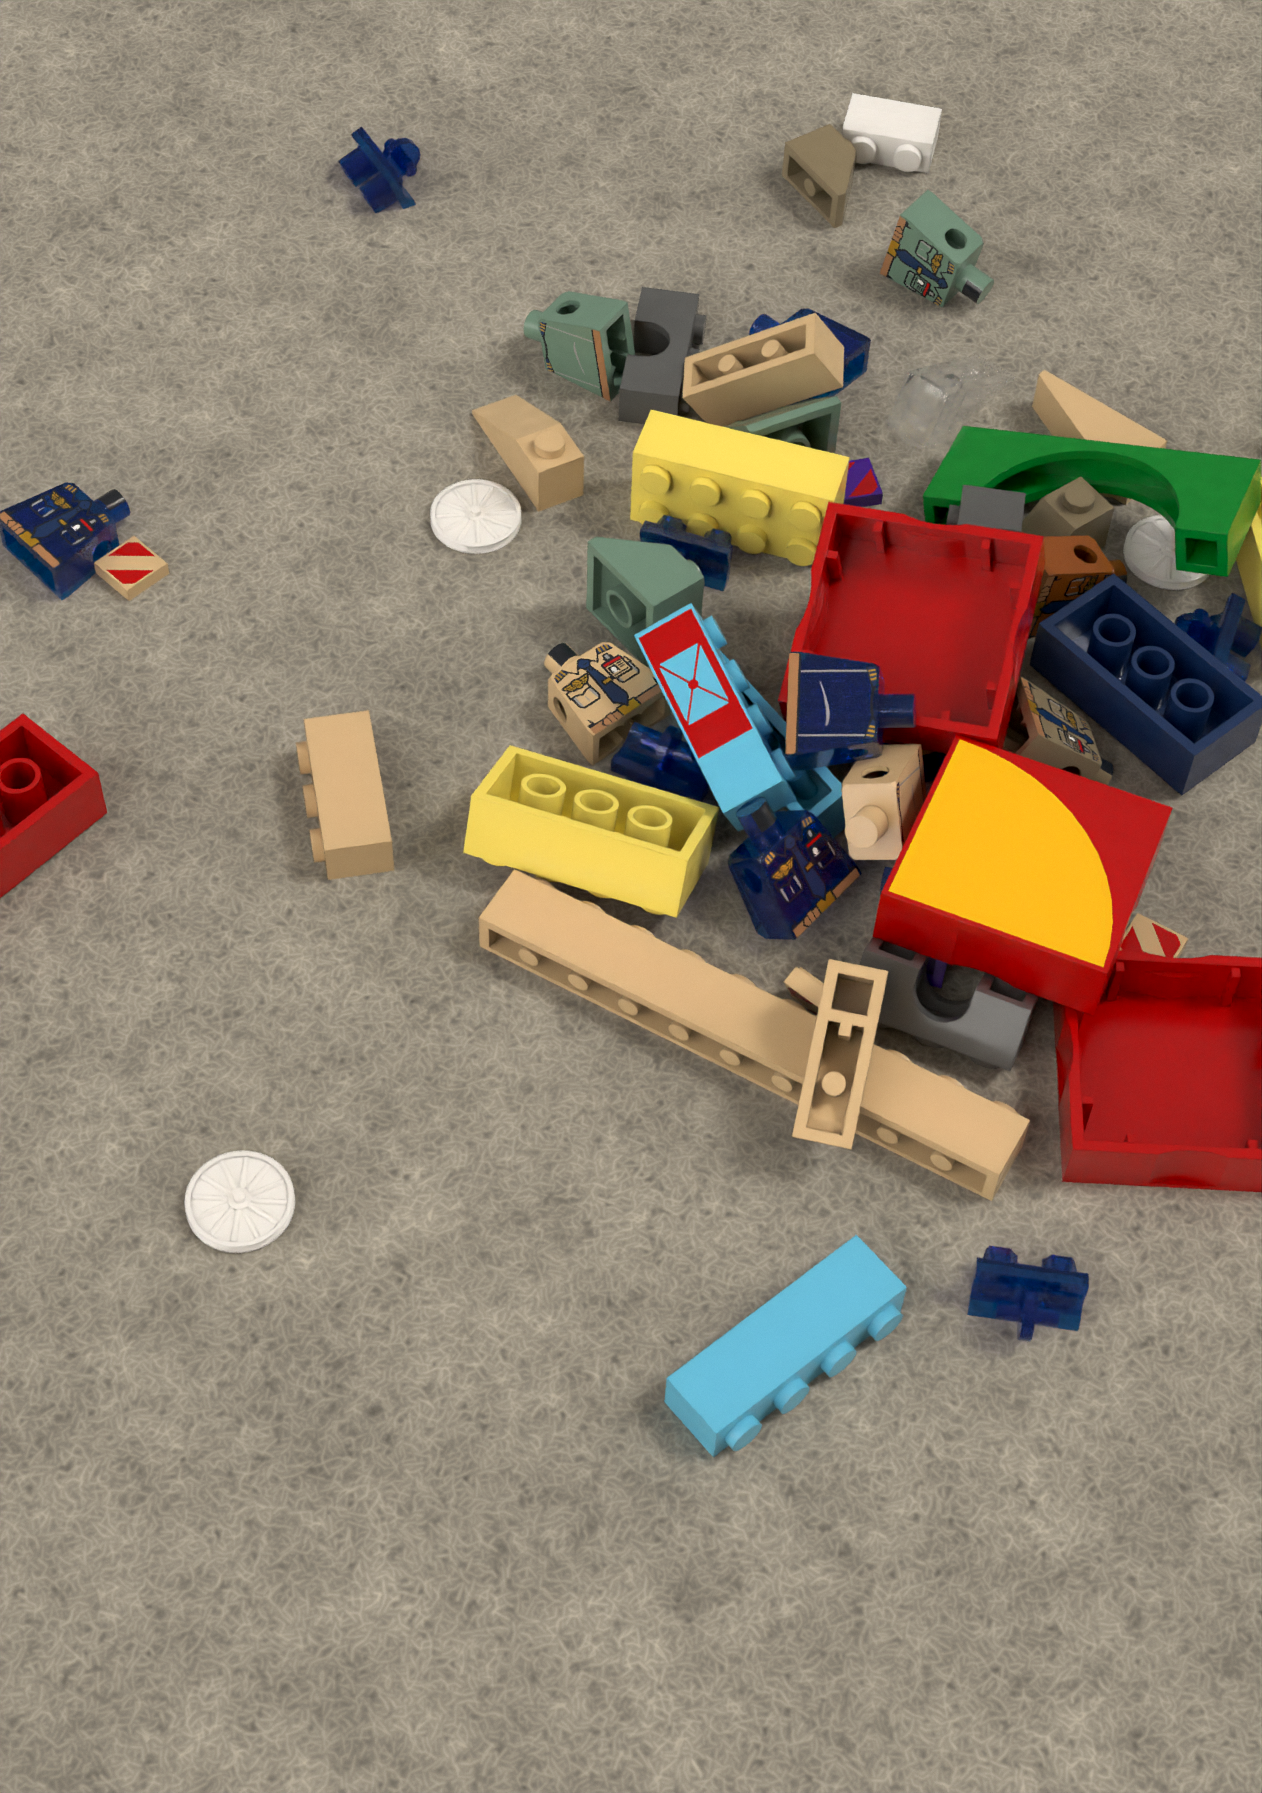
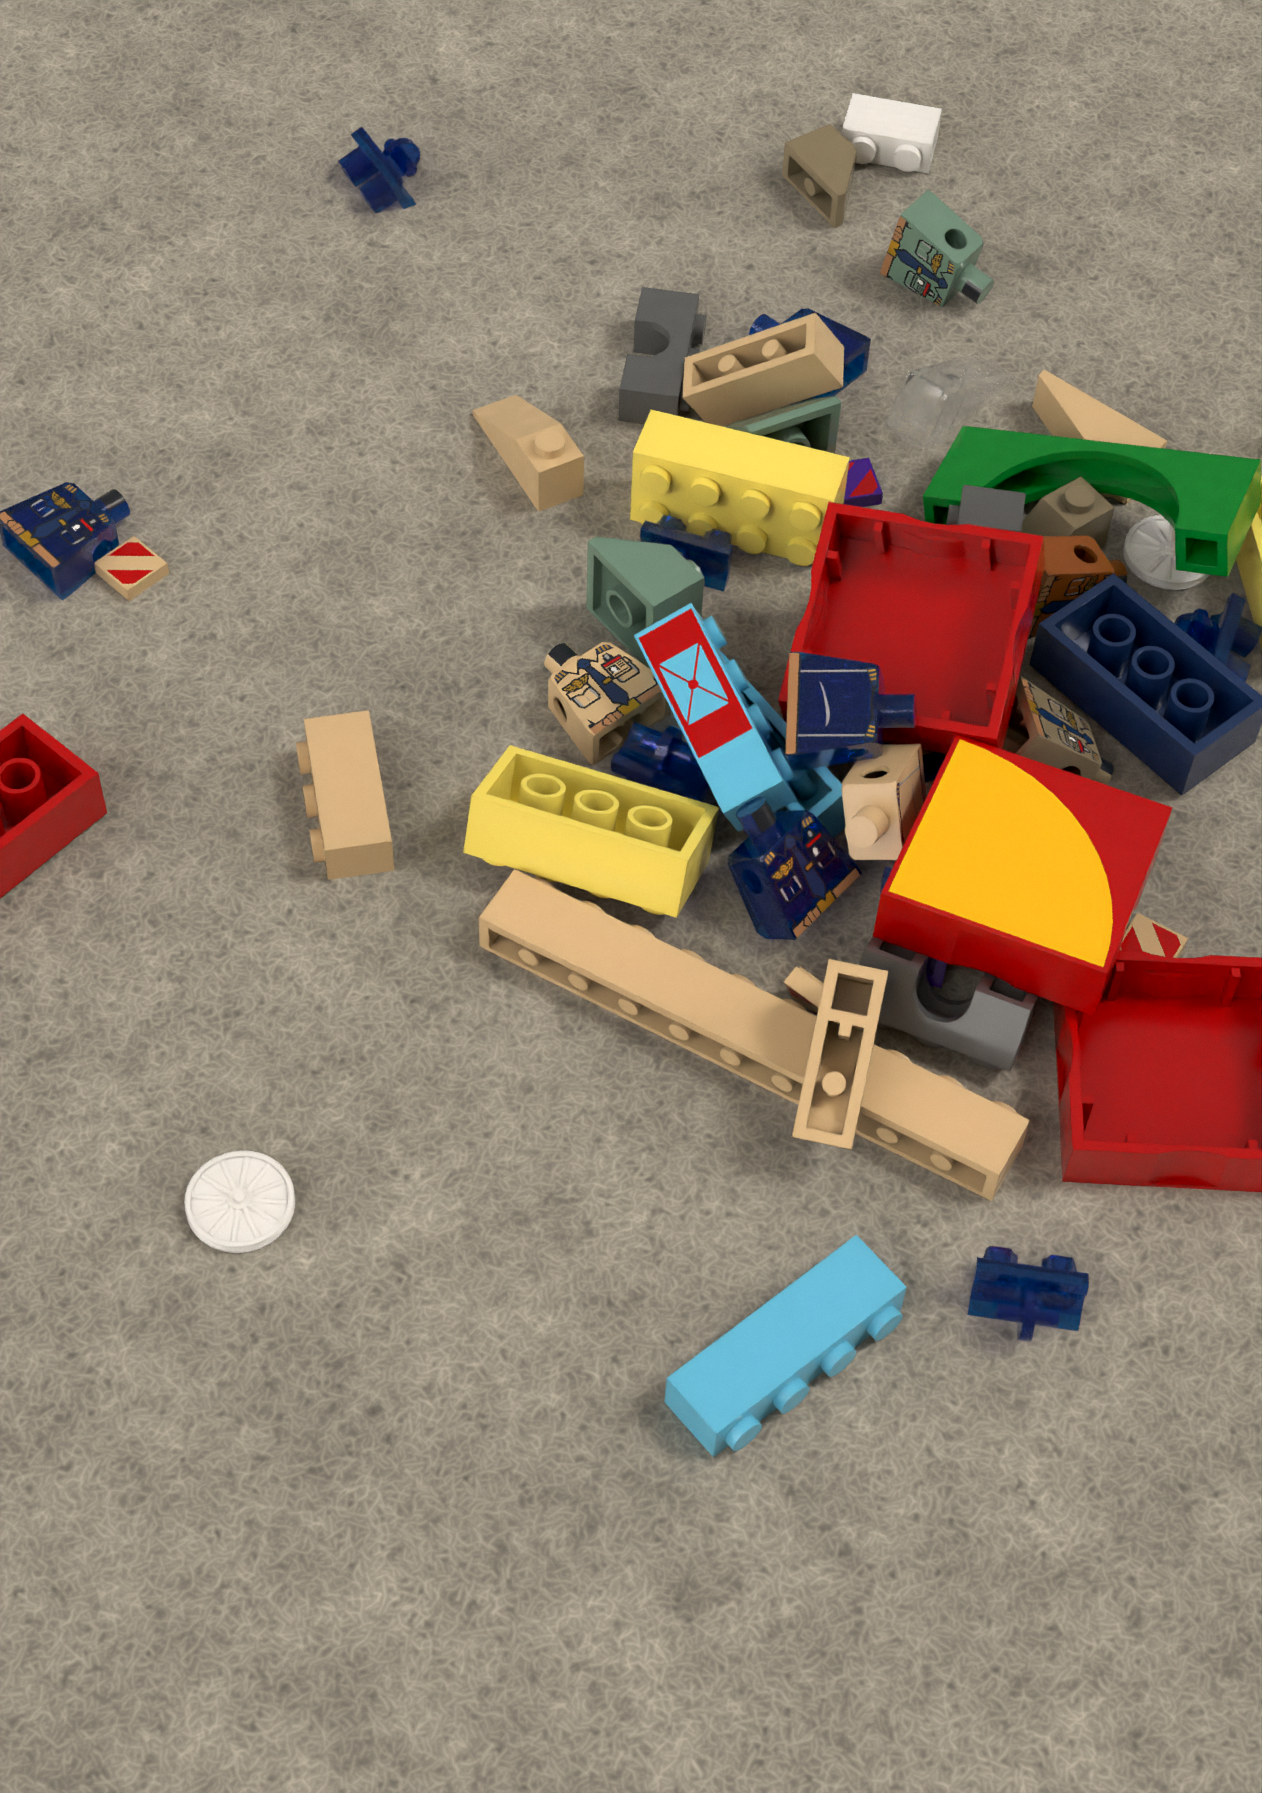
white wheel [430,479,522,554] -> none
sand green torso [523,291,635,402] -> none

